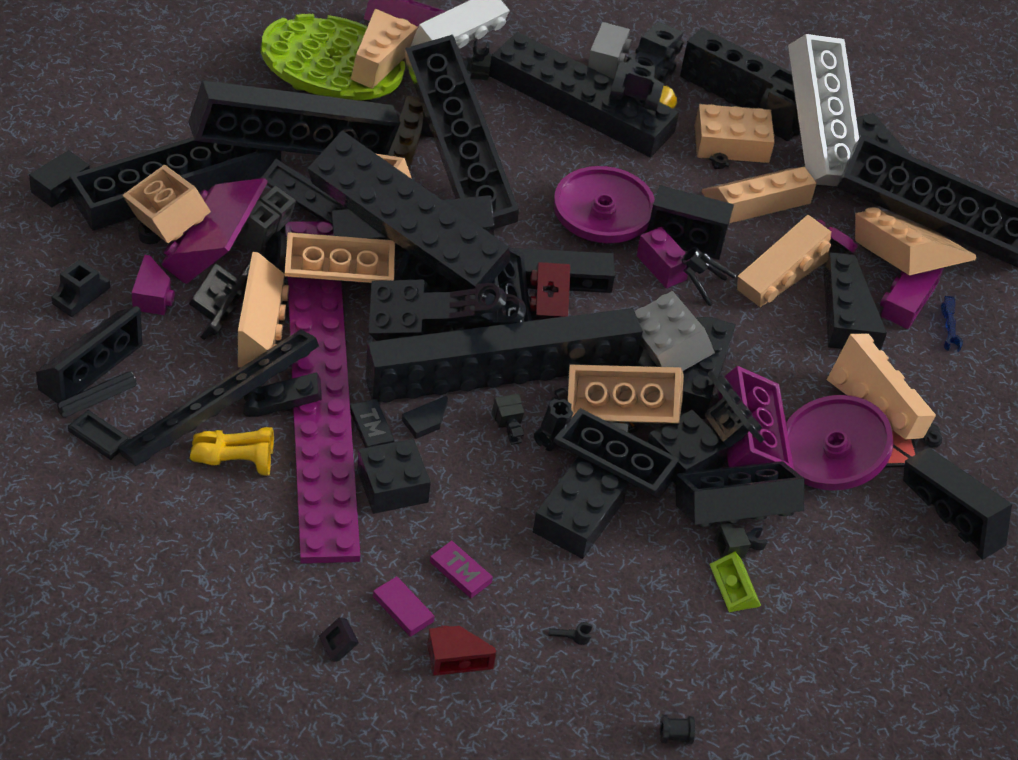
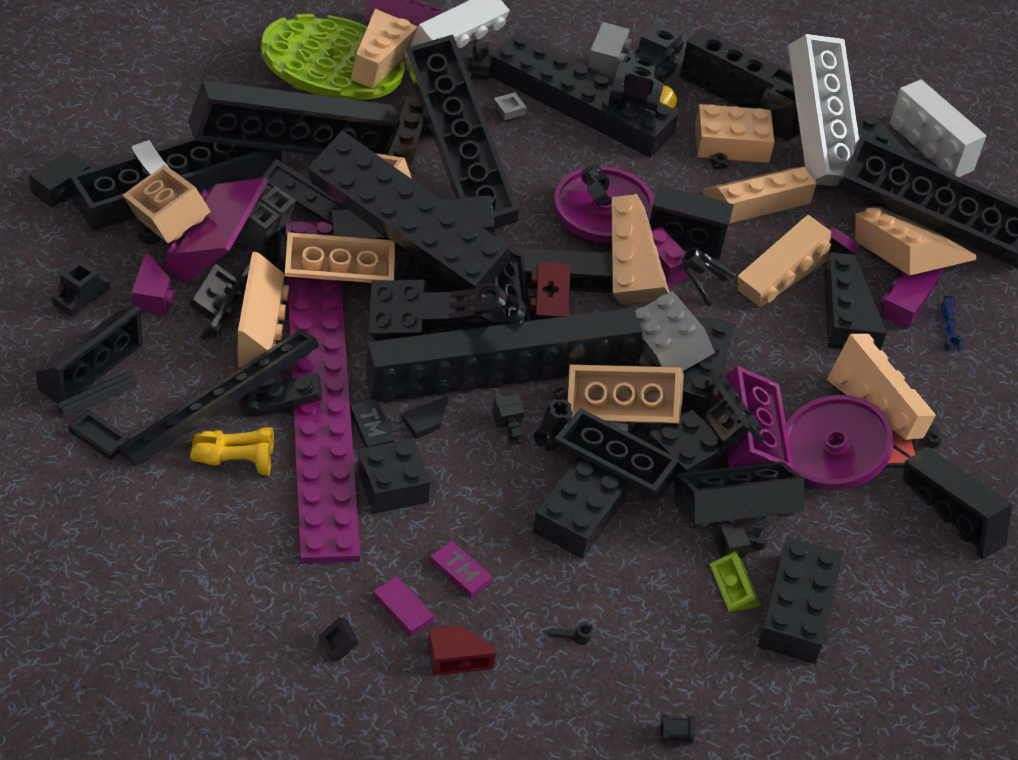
none -> white sticker [132,140,168,175]
none -> light grey plate [493,93,526,120]
none -> black connector [581,164,610,207]
none -> light nougat wedge [612,194,670,304]
none -> black brick [757,536,843,664]
none -> white brick [889,79,986,177]

